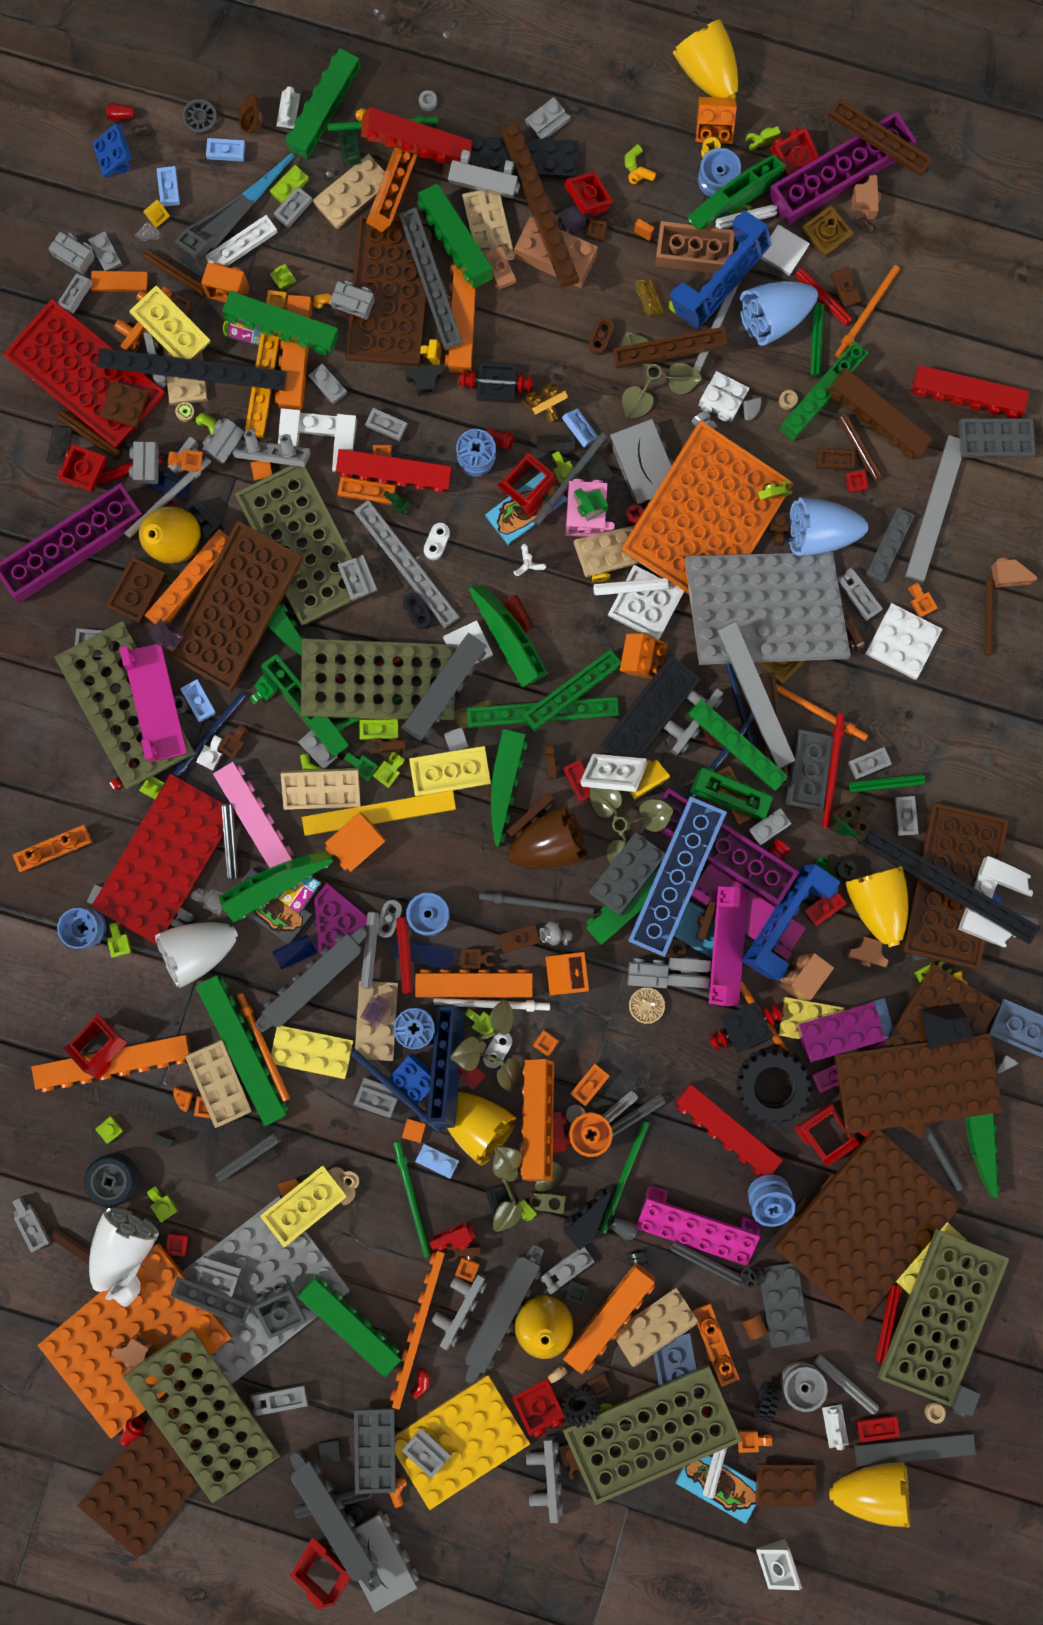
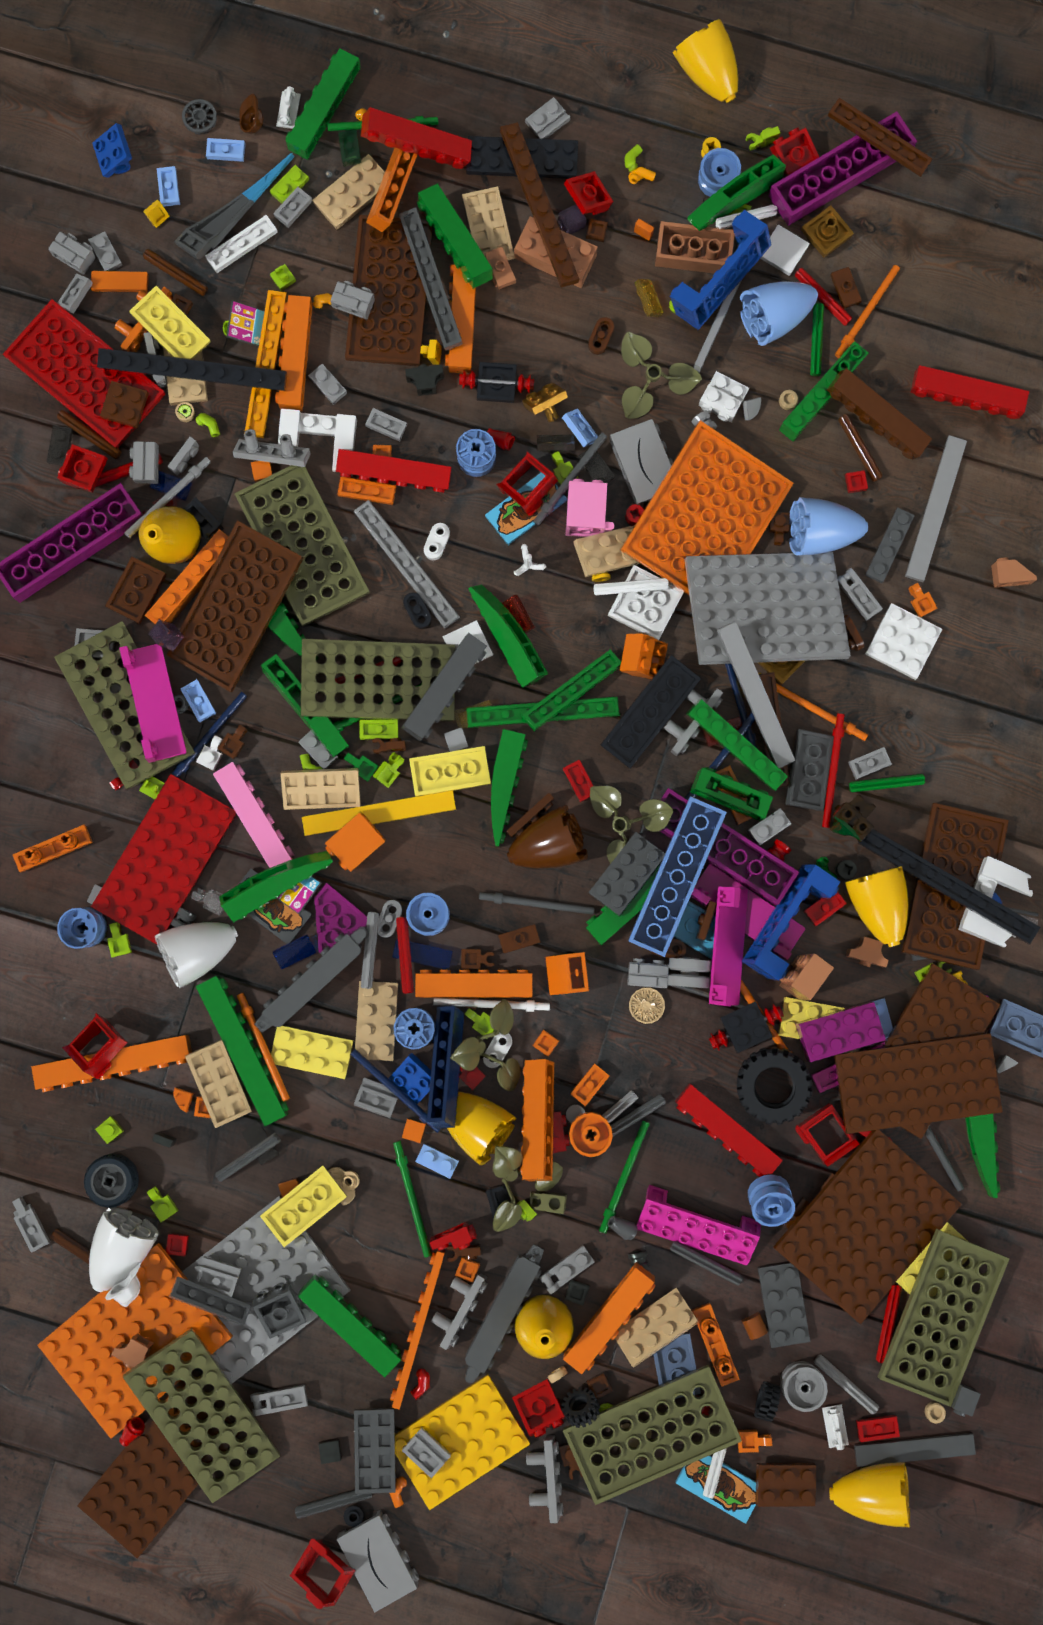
red cone [106,102,134,122] -> none
clear tile [135,222,162,241] -> none
orange plate [168,449,203,473] -> none
orange brick [201,262,250,303] -> none
light grey brick [202,419,245,463] -> none
green brick [222,291,339,355] -> none
axle [222,803,239,880] -> none
green plate [250,673,279,705] -> none
dark grey hinge [290,1451,382,1592] -> none
light grey plate [338,555,377,601] -> none
clear purple brick [360,995,390,1027] -> none
dark green piece [383,491,412,515] -> none
light grey tile [419,90,437,111] -> none
light grey brick [448,150,521,199] -> none
light grey animal [540,921,573,946] -> none
reddish brown plate [545,745,560,780] -> none
black slope [563,1188,611,1251] -> none
green brick [573,488,608,521] -> none
white plate [580,754,648,792] -> none
reddish brown plate [613,326,728,369] -> none
yellow slope [629,760,670,801] -> none
orange slope [696,97,737,144] -> none
pearl dark grey wheel [741,1265,766,1288] -> none
white slope [756,1539,802,1590] -> none
lime plate [758,480,793,500] -> none
reddish brown plate [816,448,856,471] -> none
nougat brick [852,175,881,219] -> none
light grey plate [894,796,918,836] -> none
black slope [919,1004,973,1049] -> none
dark grey plate [958,419,1036,458] -> none
reddish brown bar [985,580,994,655] -> none

